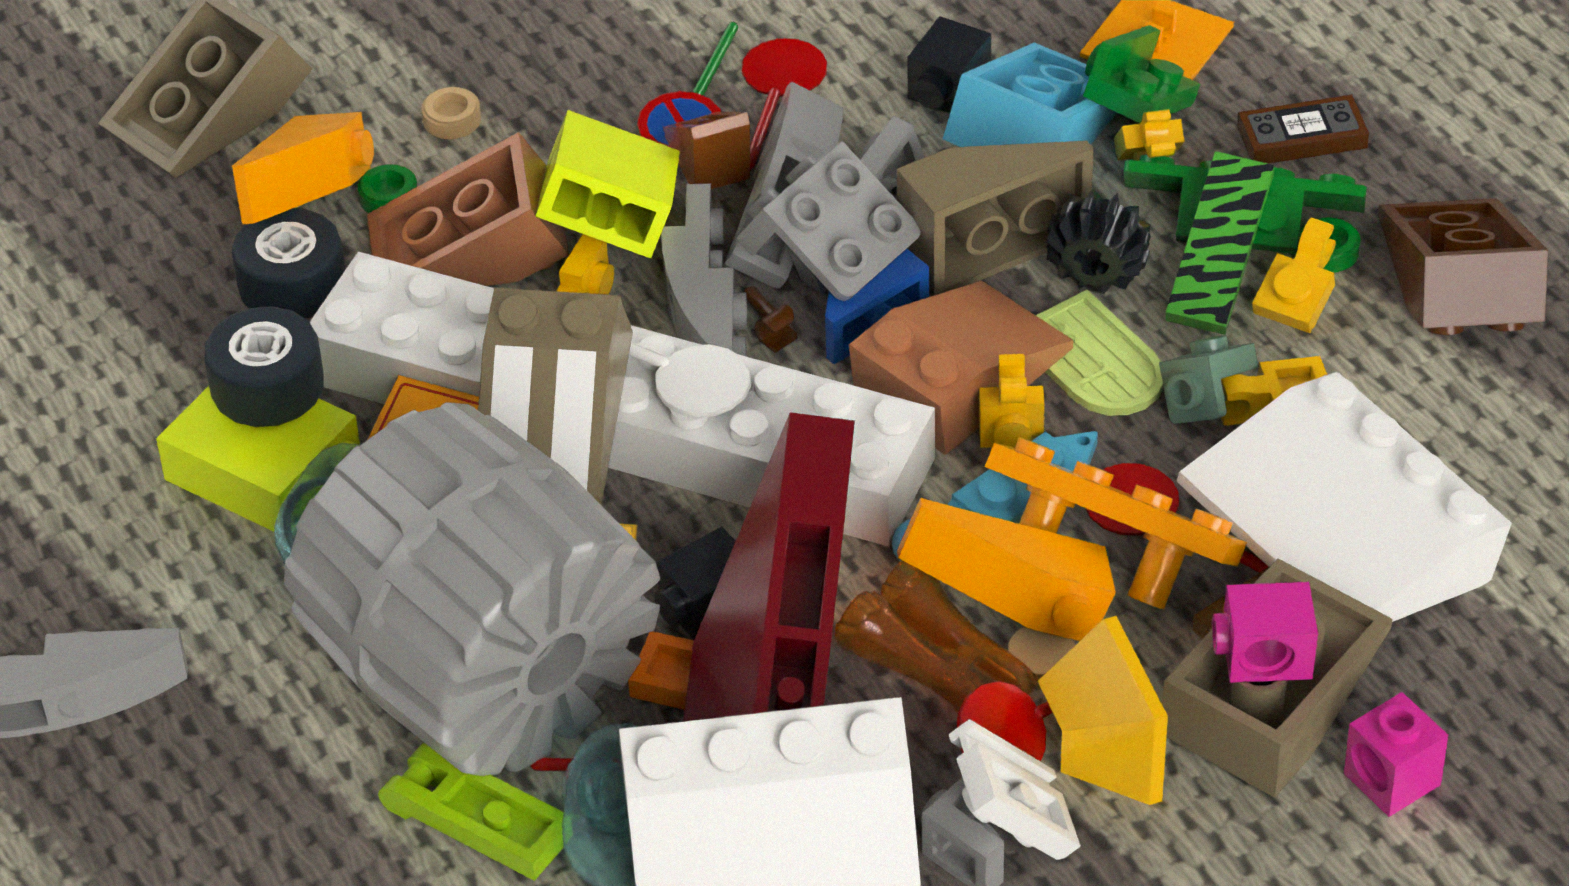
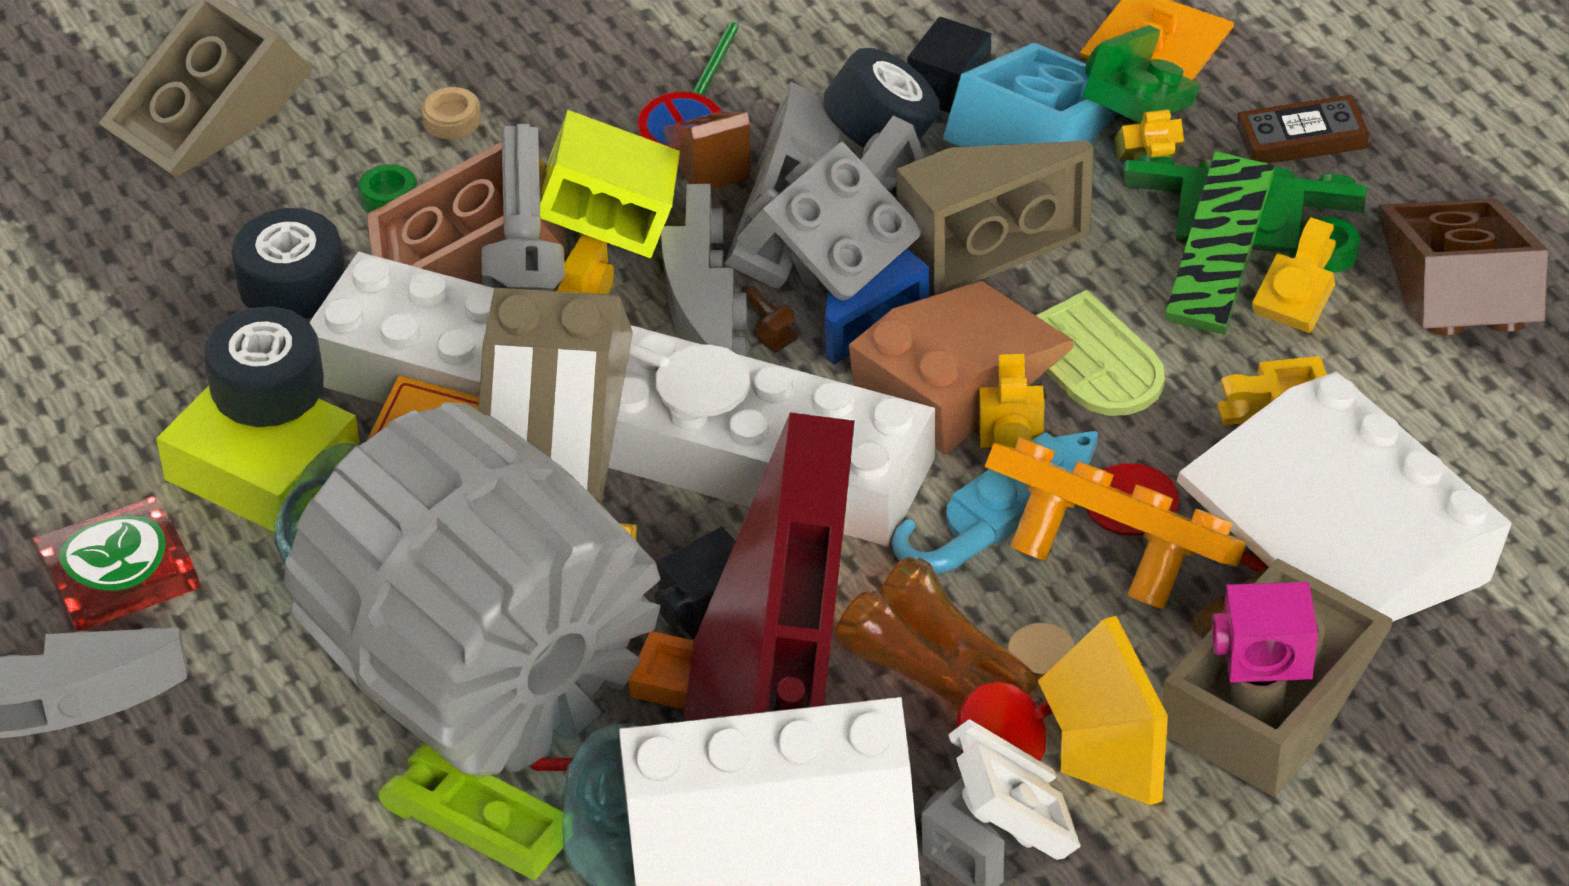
light orange slope [232,112,374,224] -> none
red piece [742,38,827,169] -> none
light orange slope [897,498,1116,641] -> none
black gear [1046,189,1151,294] -> none
sand green bracket [1159,335,1259,424] -> none
dark pink brick [1344,692,1448,817] -> none
none -> slope [33,496,201,632]
none -> light grey piece [481,124,565,291]
none -> black wheel [824,48,940,148]

